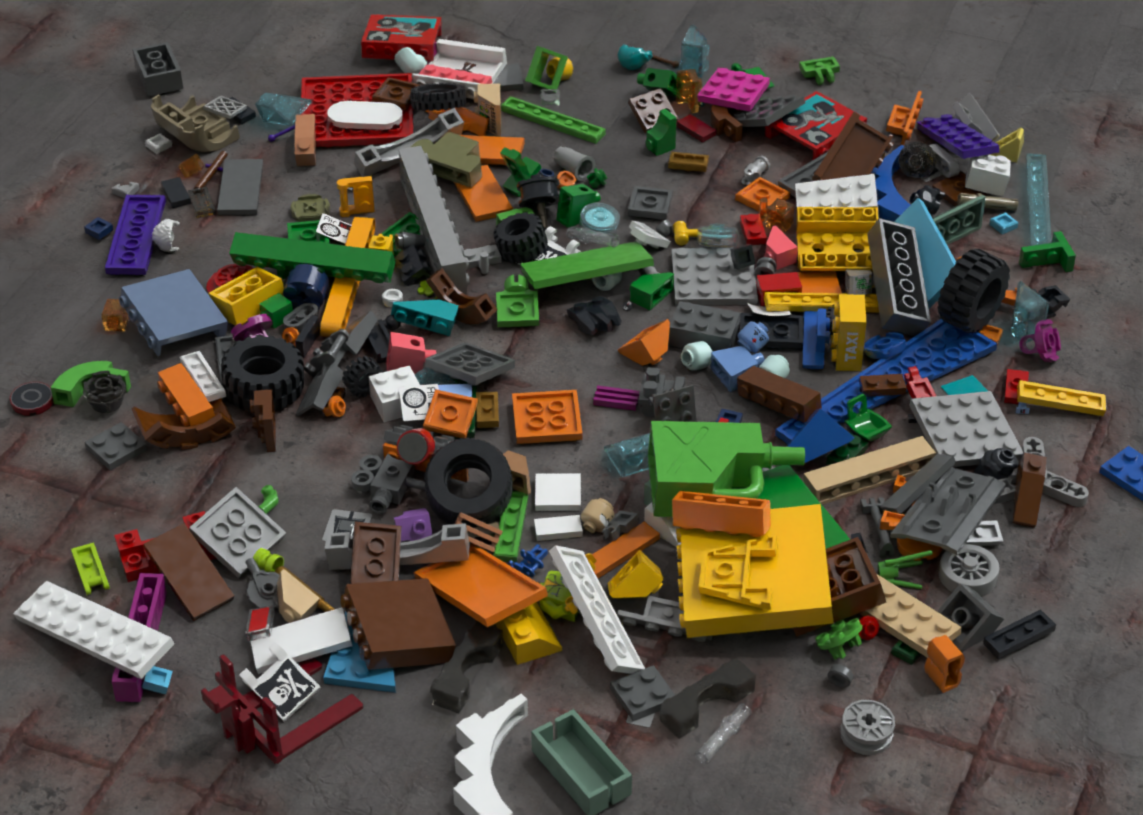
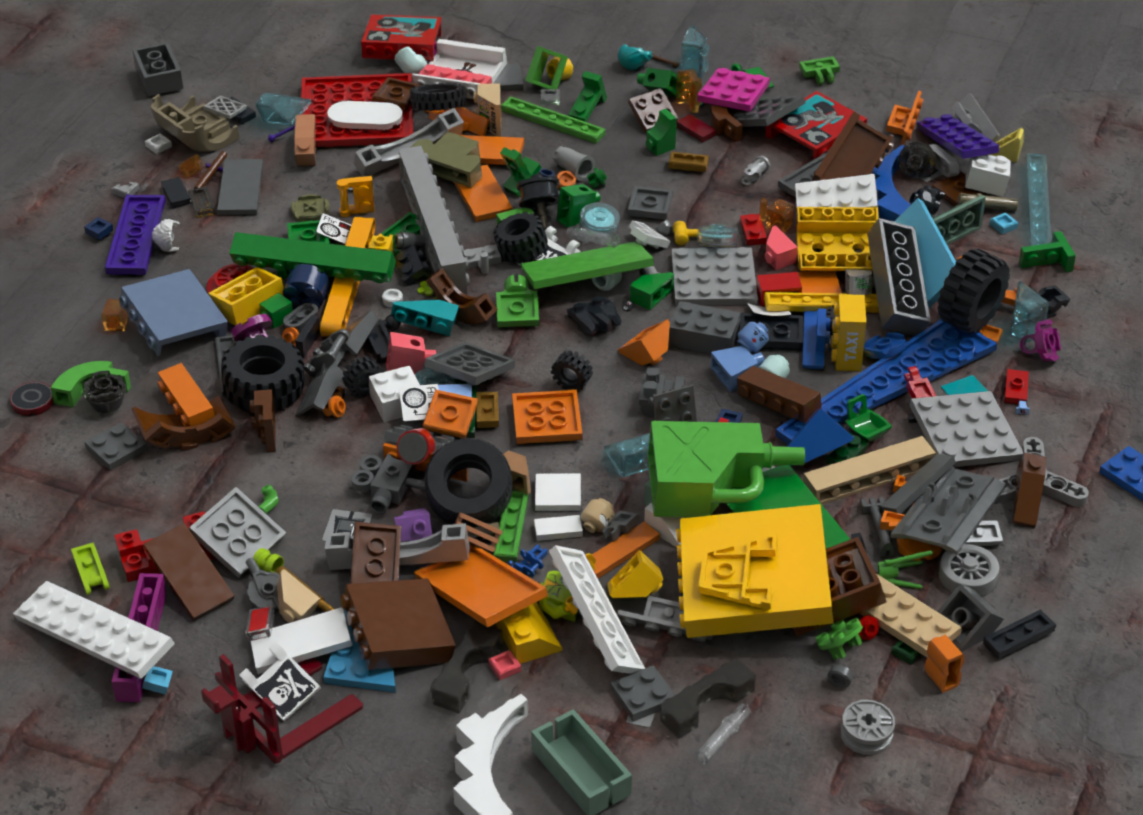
white tile [180,351,226,402] -> none
magenta tile [593,385,640,411] -> none
orange brick [672,491,771,537] -> none
light aqua head [681,341,713,370] -> none
black tile [730,244,756,269] -> none
orange tile [735,177,790,215] -> none
dark grey wheel [754,257,777,279] -> none
reddish brown plate [859,374,906,397] -> none
black head [973,448,1018,480] -> none
yellow plate [1017,380,1106,416] -> none
none -> coral tile [488,650,521,680]
none -> black tyre [551,351,593,391]
none -> green bracket [568,71,607,122]

